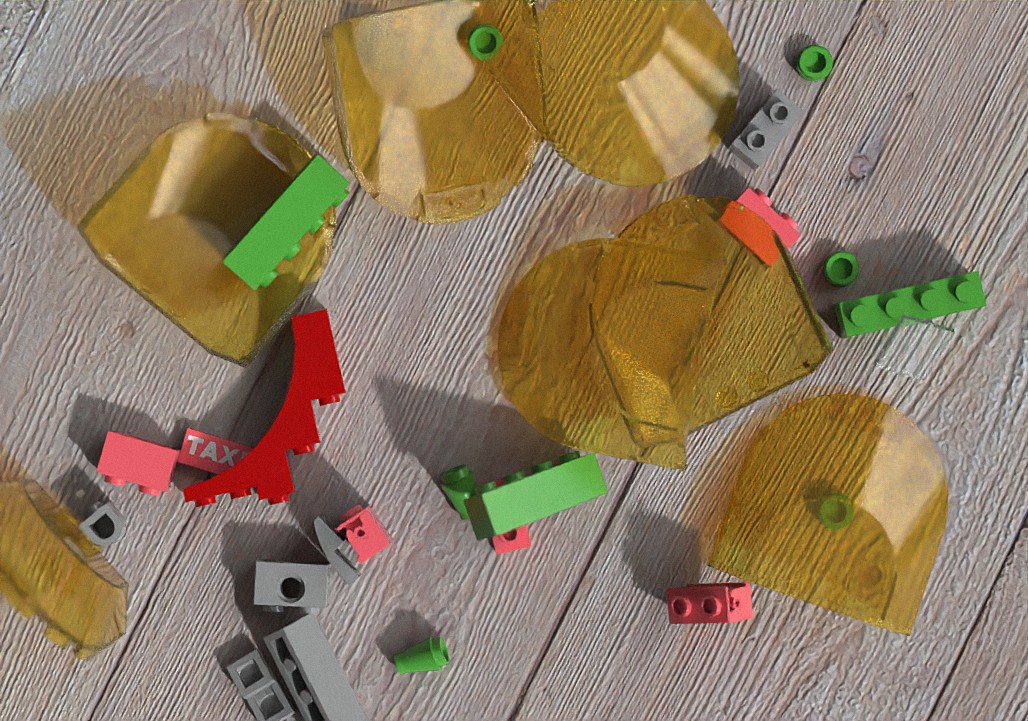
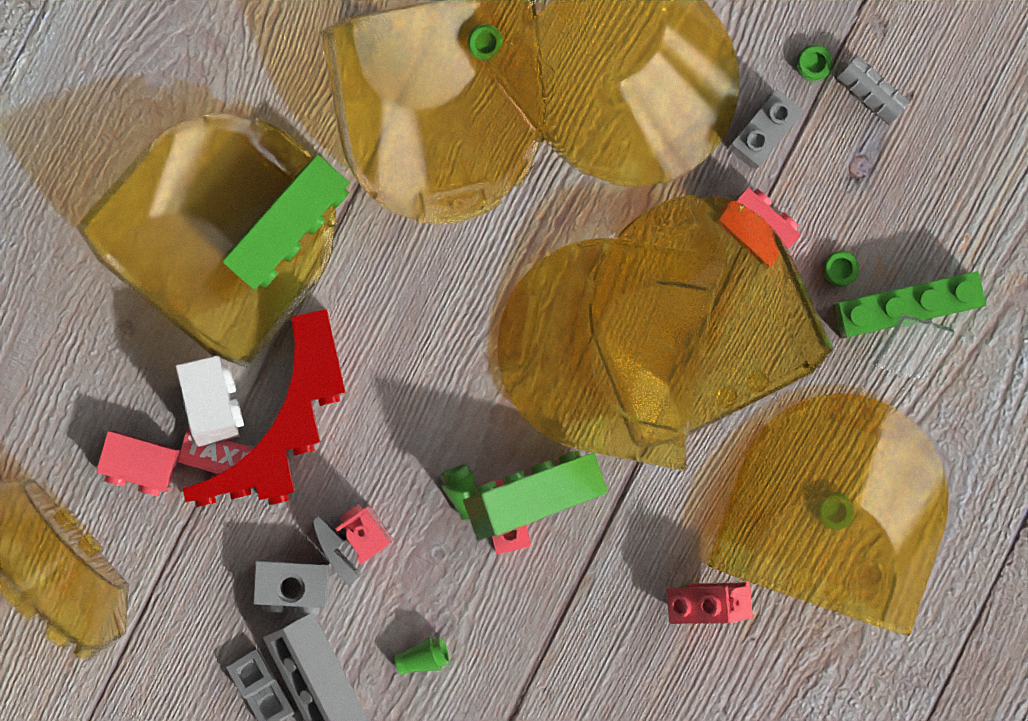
light grey plate [79,501,126,546] -> none
none -> white brick [176,356,244,447]
none -> light grey axle [837,55,910,125]

